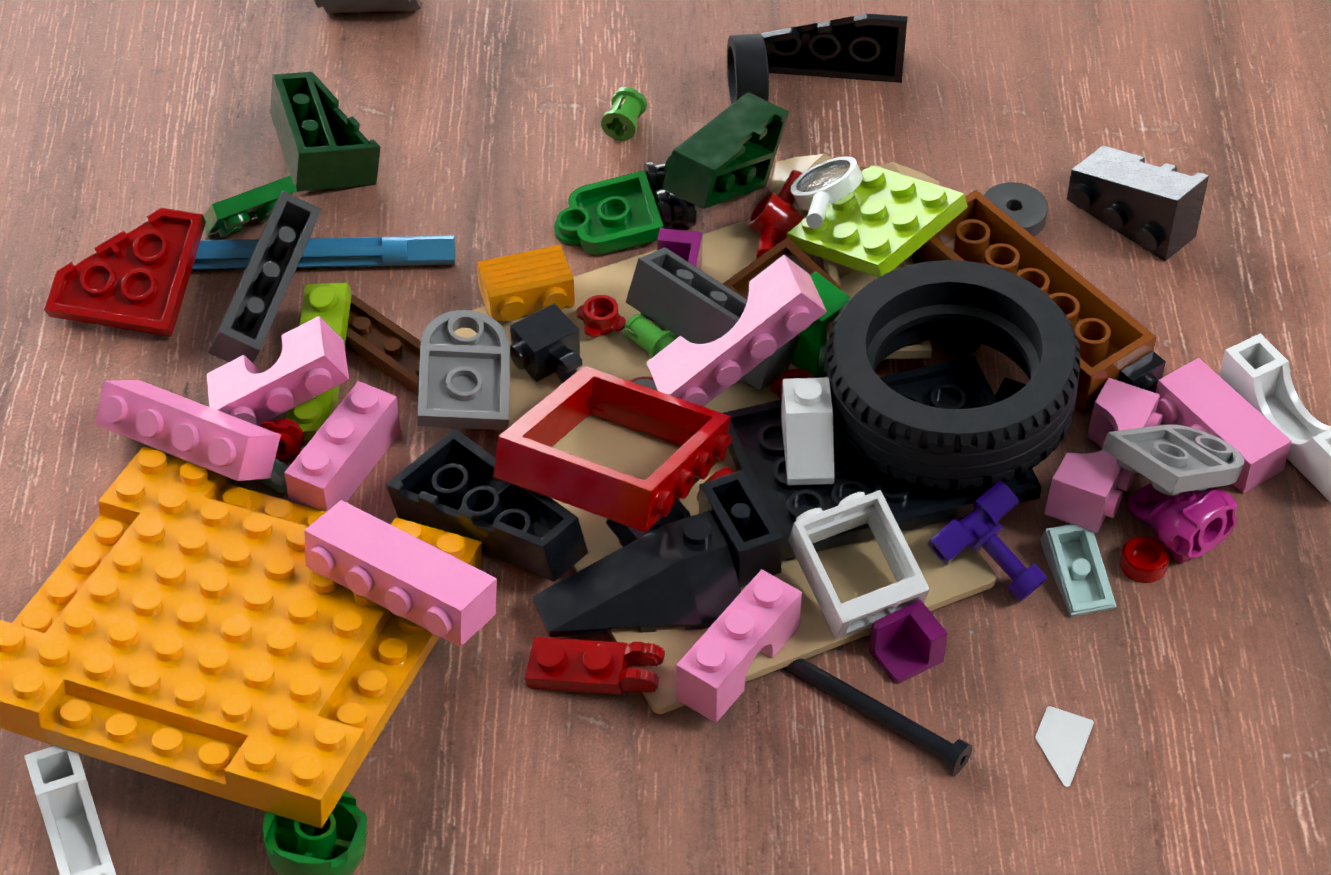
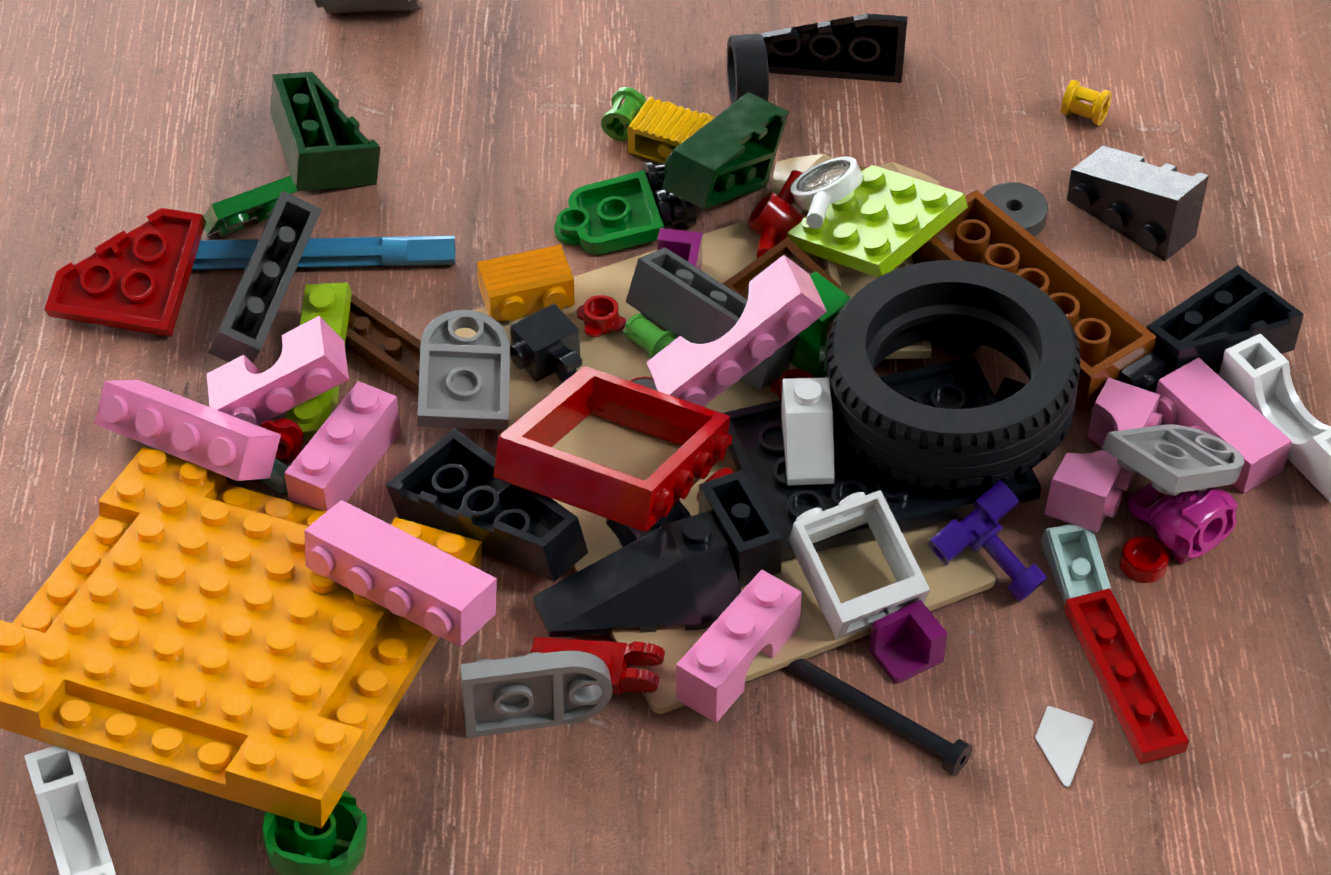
none -> light grey plate [460,651,613,738]
none -> yellow brick [627,96,714,163]
none -> yellow bush [1060,79,1112,126]
none -> red plate [1064,588,1189,764]
none -> black wedge [1147,265,1304,378]

